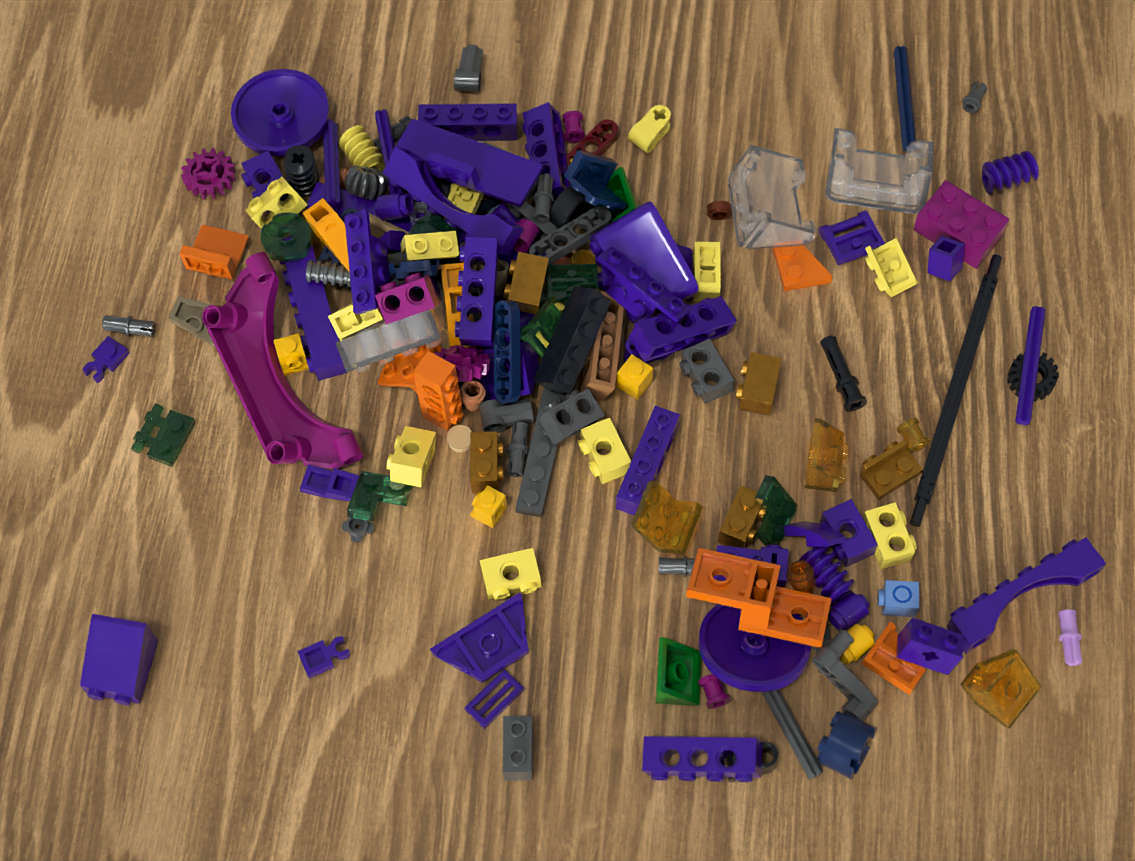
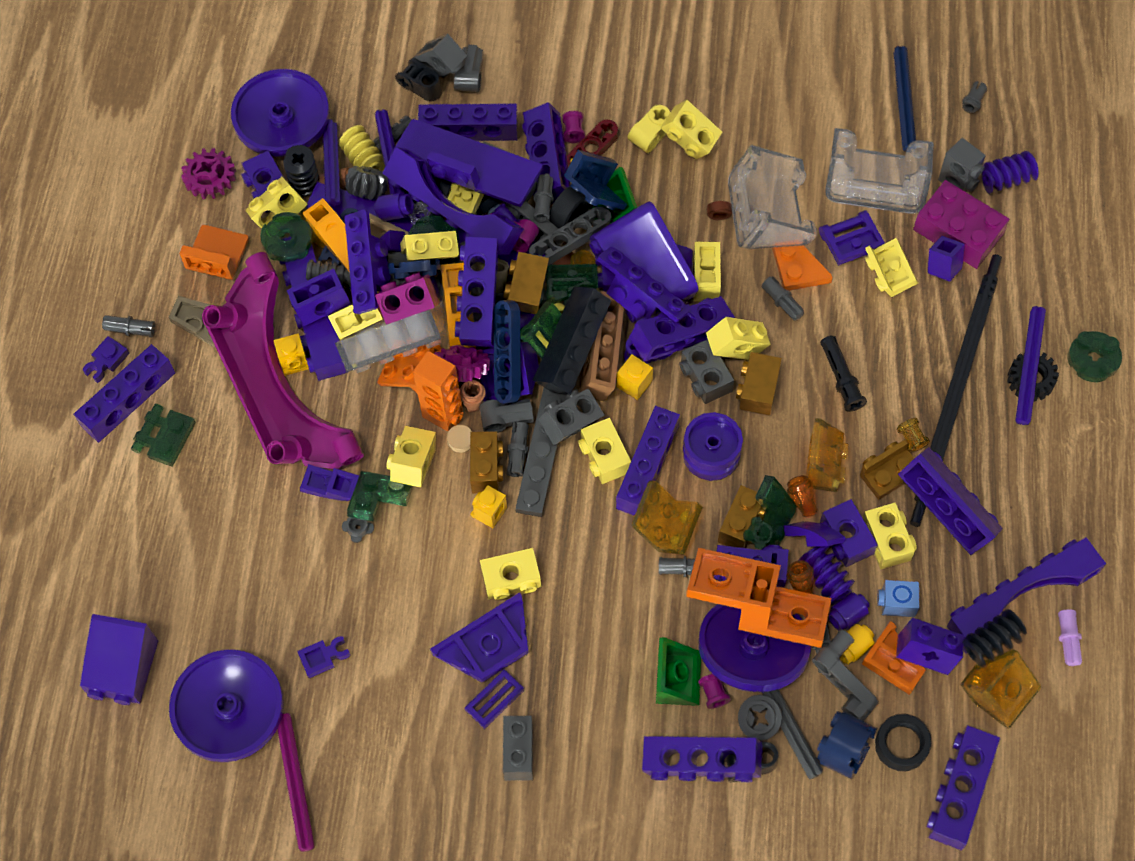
none -> dark purple brick [73,344,175,443]
none -> dark purple dish [169,650,284,762]
none -> magenta axle [277,713,315,852]
none -> dark purple brick [287,269,351,326]
none -> black piece [395,58,442,101]
none -> dark grey brick [413,34,467,78]
none -> light yellow brick [661,100,722,159]
none -> dark purple wheel [682,412,743,481]
none -> light yellow brick [706,317,771,360]
none -> dark grey gear [738,695,783,741]
none -> clear green plate [743,517,773,549]
none -> dark grey axle [762,276,804,321]
none -> clear orange cone [787,475,818,517]
none -> black tyre [875,714,932,771]
none -> dark purple slope [898,447,1003,555]
none -> dark purple brick [926,725,1000,851]
none -> dark grey brick [938,138,986,192]
none -> black piece [963,609,1027,668]
none -> clear green plate [1067,331,1122,382]

